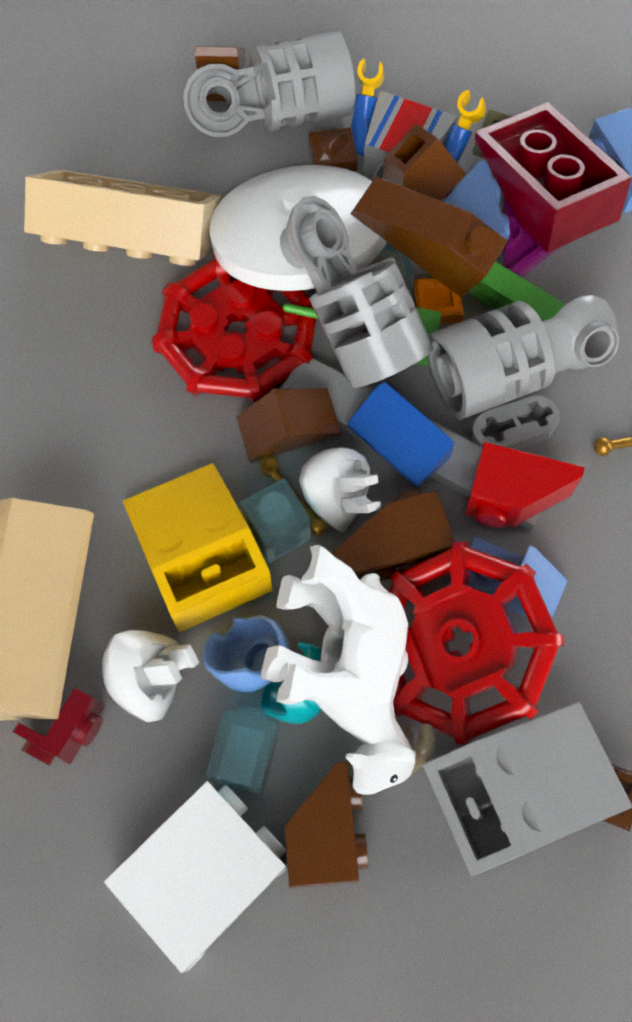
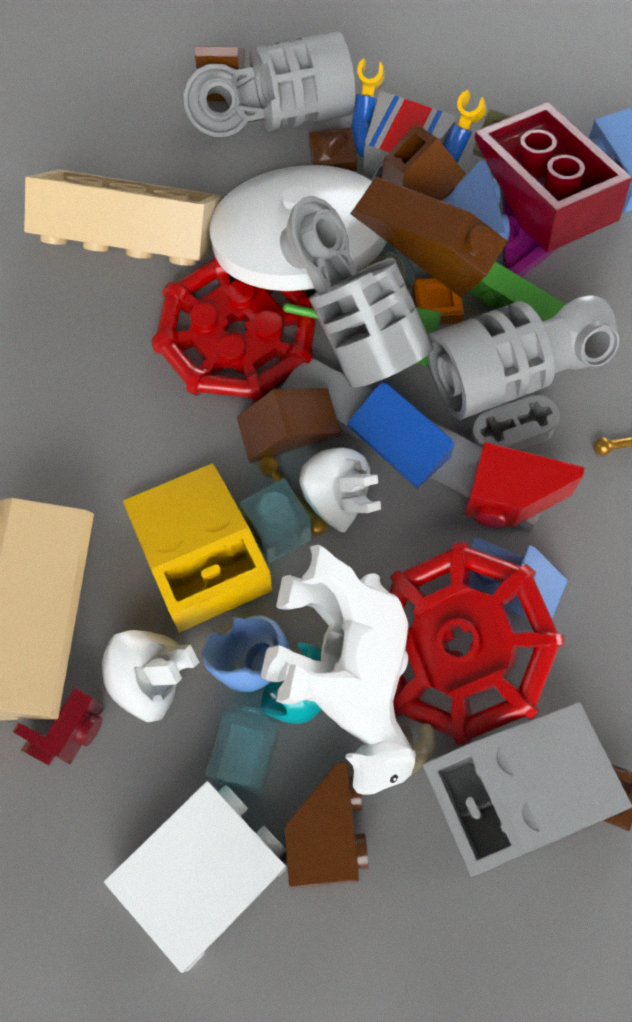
reddish brown slope [331,490,455,581] -> none

